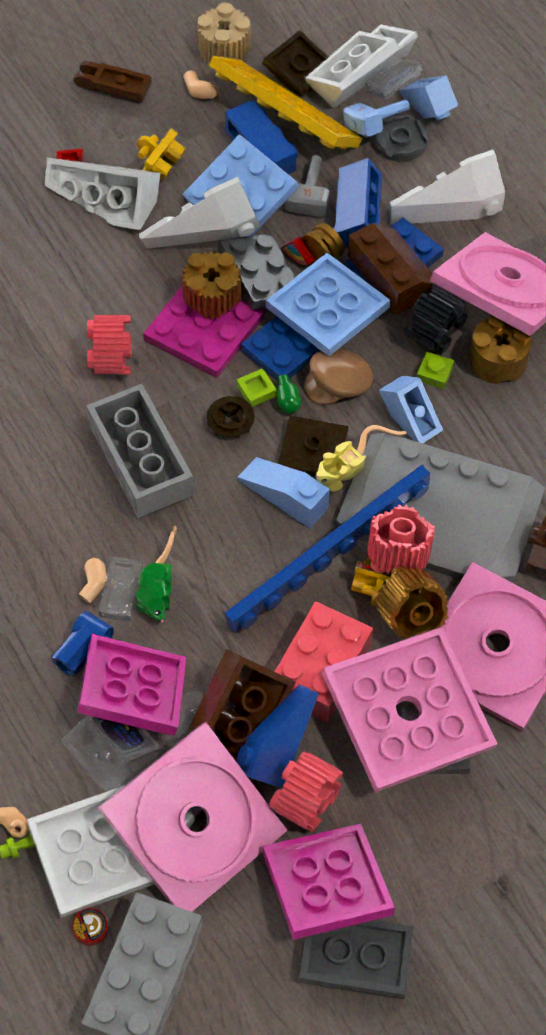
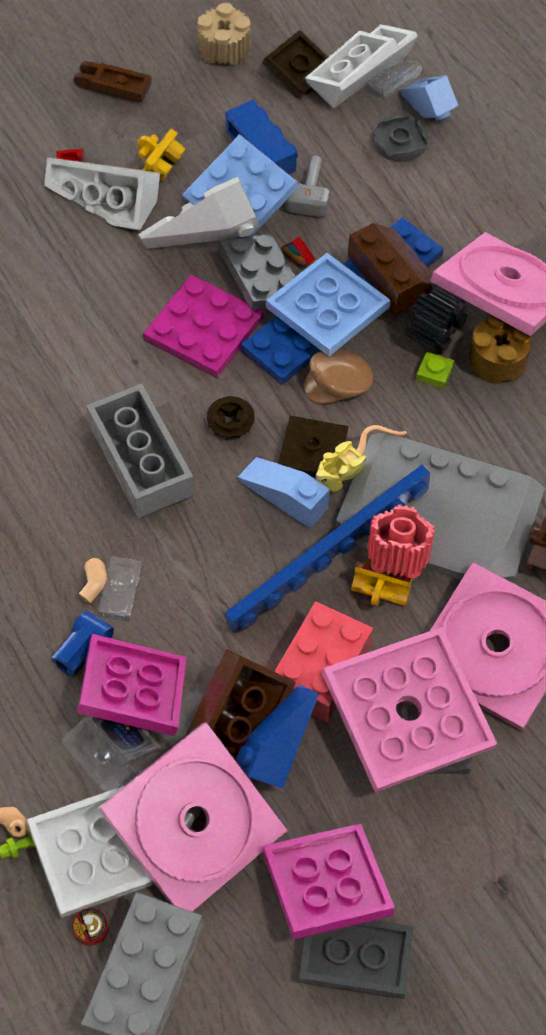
coral brick [87,315,132,374] -> none
green animal [136,526,177,622] -> none
pearl gold brick [182,252,241,320] -> none
light nougat arm [184,71,218,99] -> none
yellow plate [208,56,363,150] -> none
lime plate [236,368,277,407] -> none
coral brick [269,751,343,832] -> none
green cylinder [275,374,302,414] -> none
pearl gold wheel [301,223,345,263] -> none
brick [334,158,382,248] -> none
light blue piece [343,99,410,137] -> none
pearl gold brick [374,566,449,640] -> none
light blue slope [379,376,443,443] -> none
white wedge [388,150,505,225] -> none

